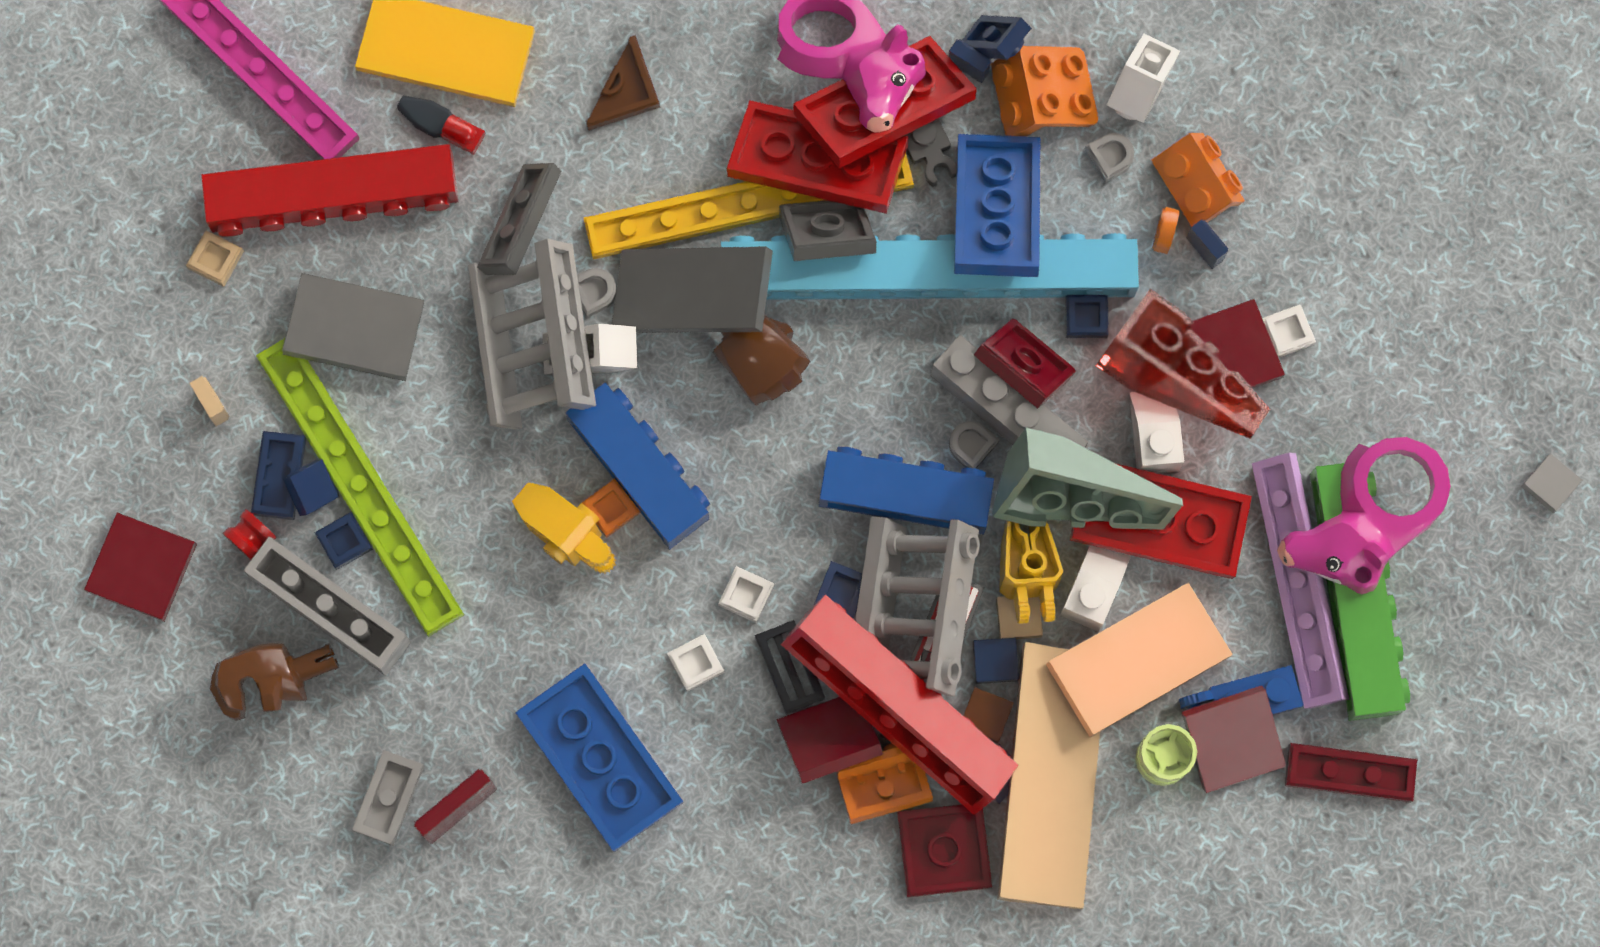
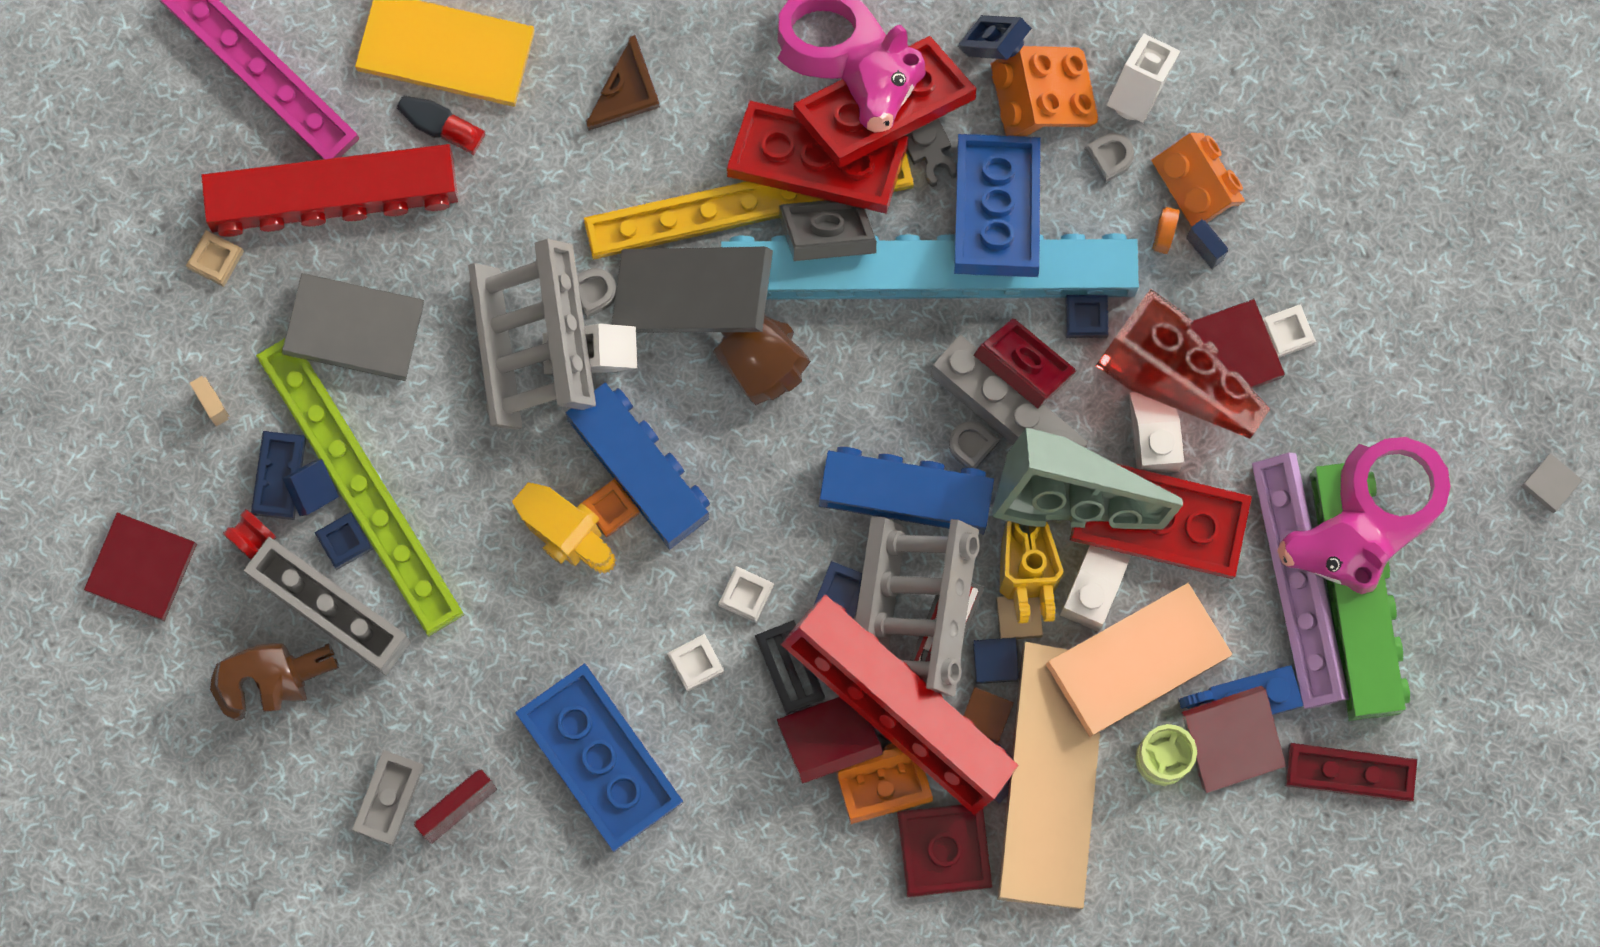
dark grey tile [478,163,562,275] -> none
dark blue tile [948,39,991,84] -> none

